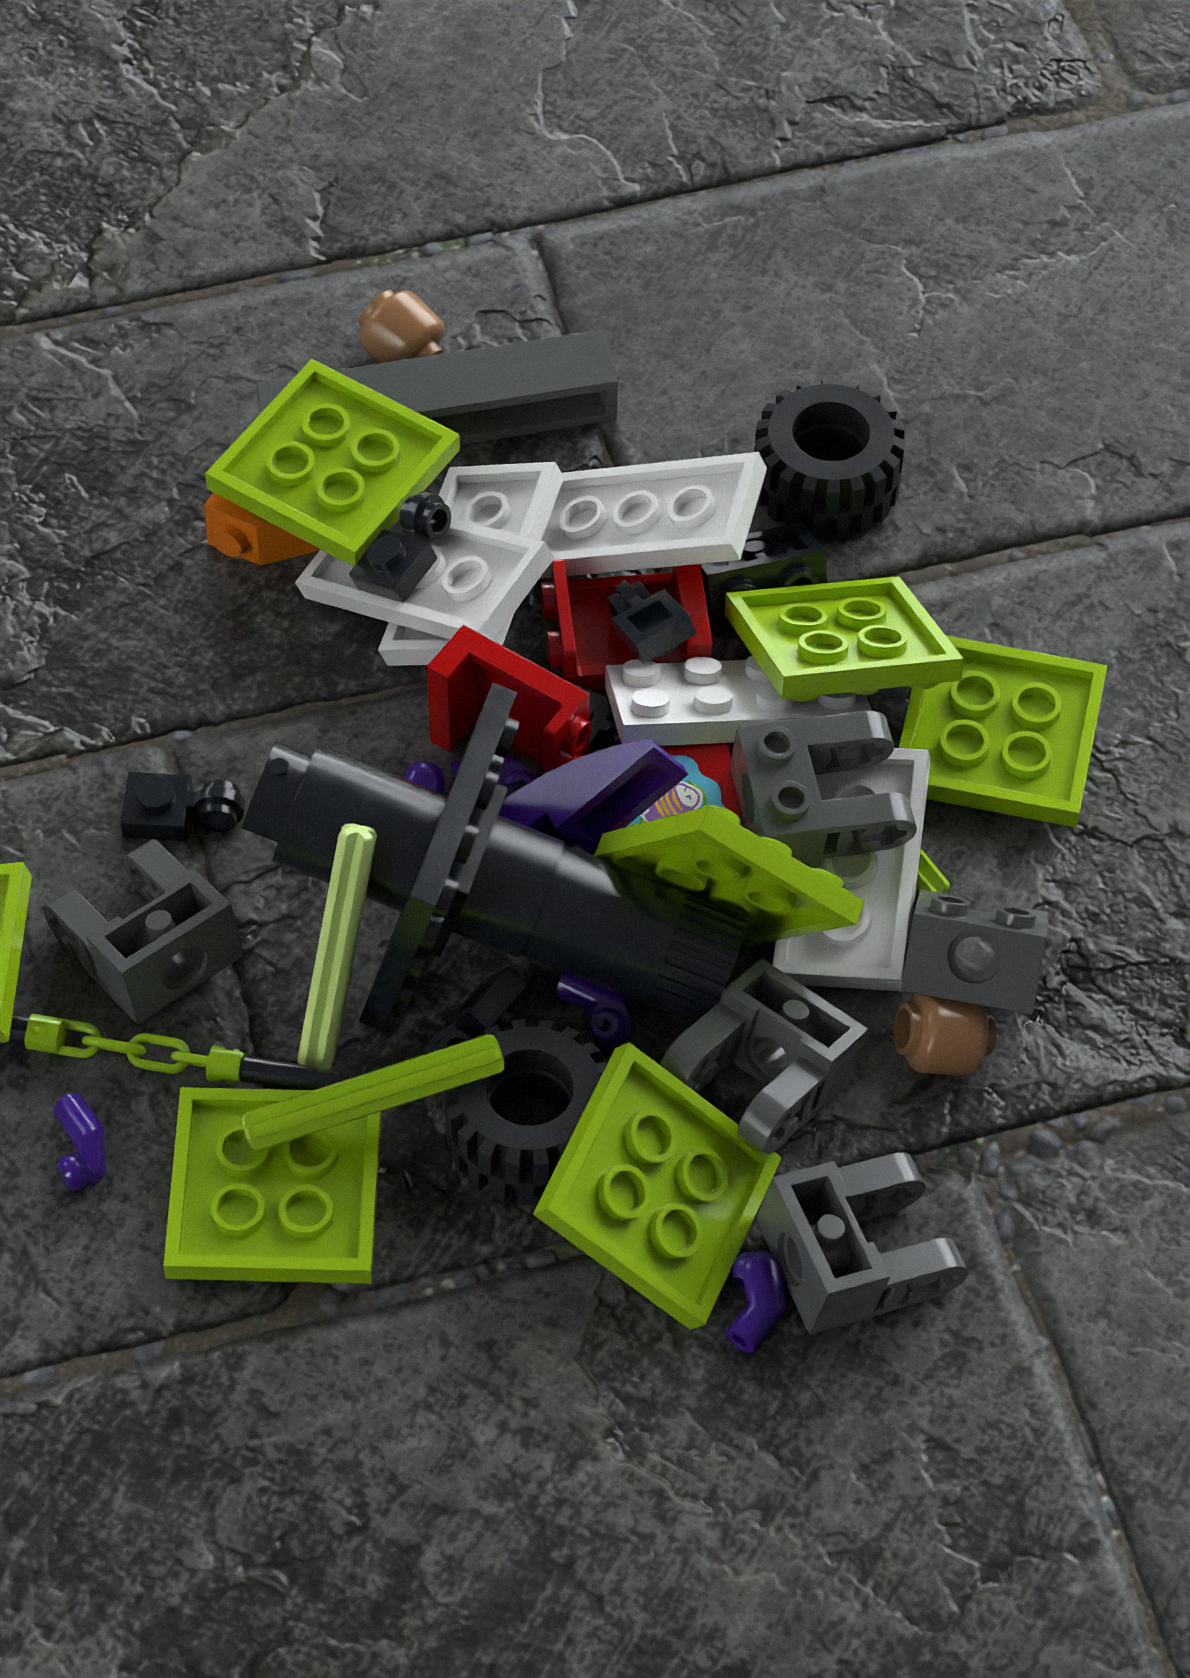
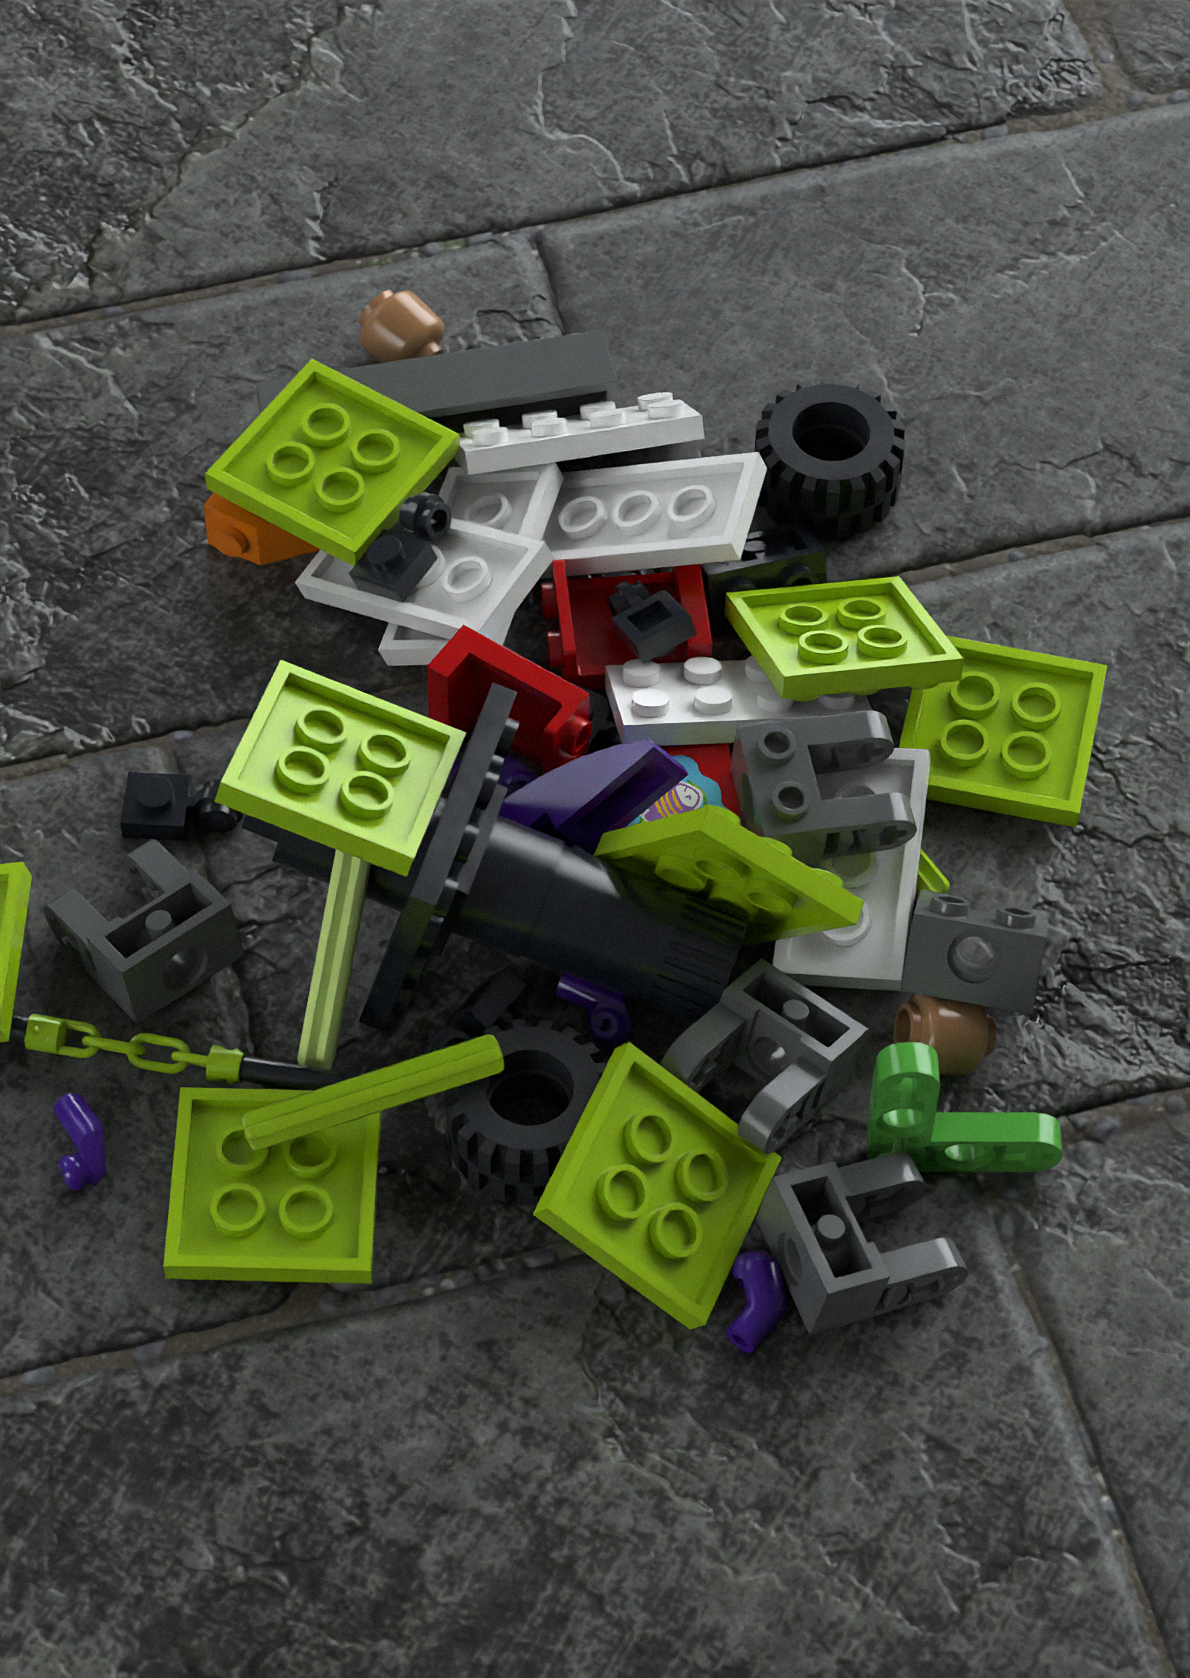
none -> lime plate [214,660,466,877]
none -> white plate [453,392,705,475]
none -> bright green beam [866,1042,1063,1172]

